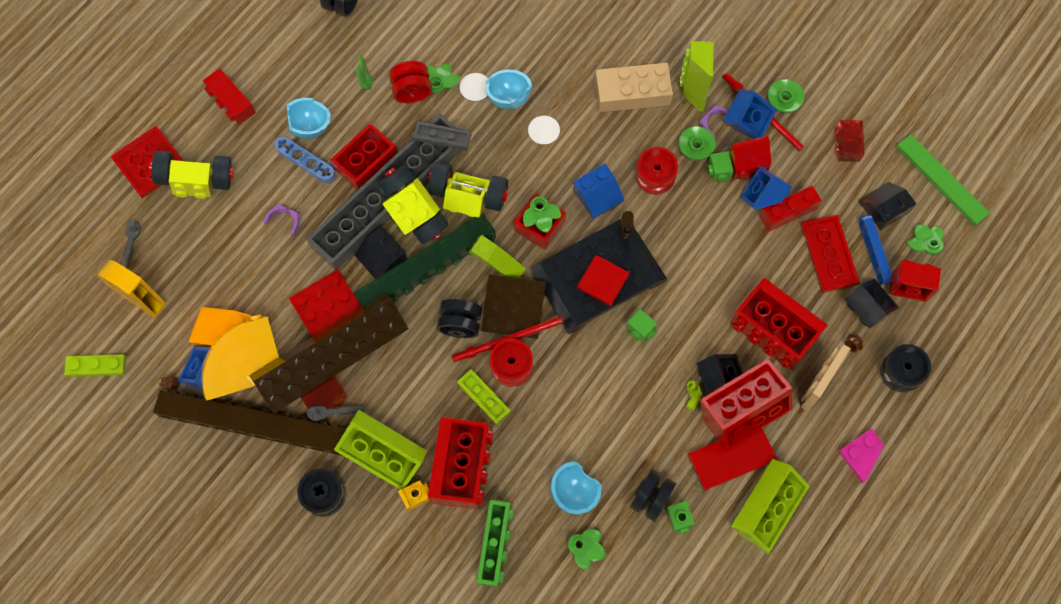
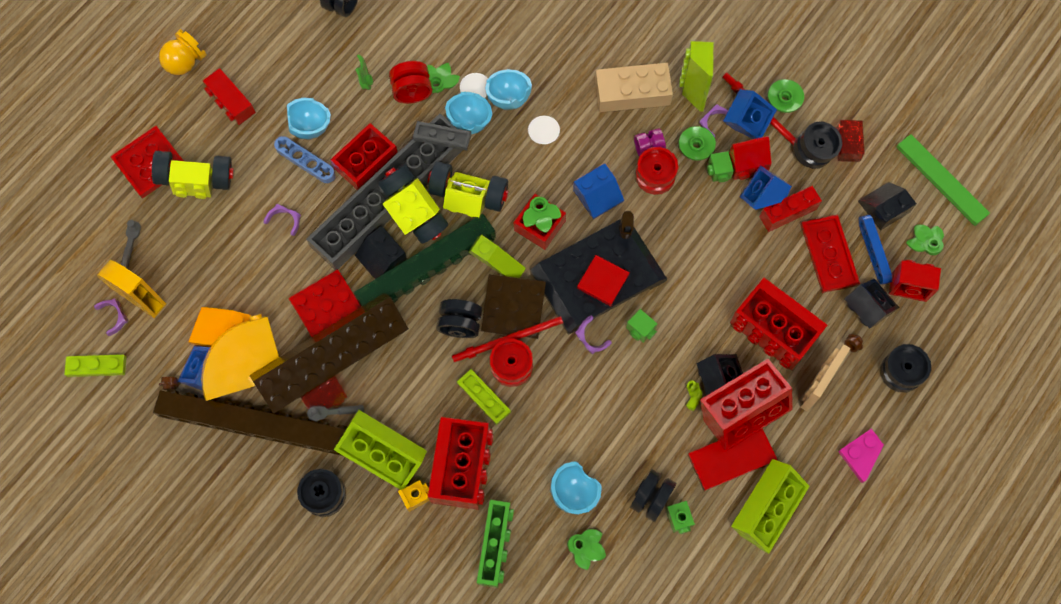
none -> medium lavender cap [94,298,128,336]
none -> yellow tile [159,29,207,75]
none -> medium azure cylinder [445,92,492,134]
none -> medium lavender cap [575,315,612,355]
none -> magenta wheel [634,128,666,157]
none -> black wheel [793,121,842,169]

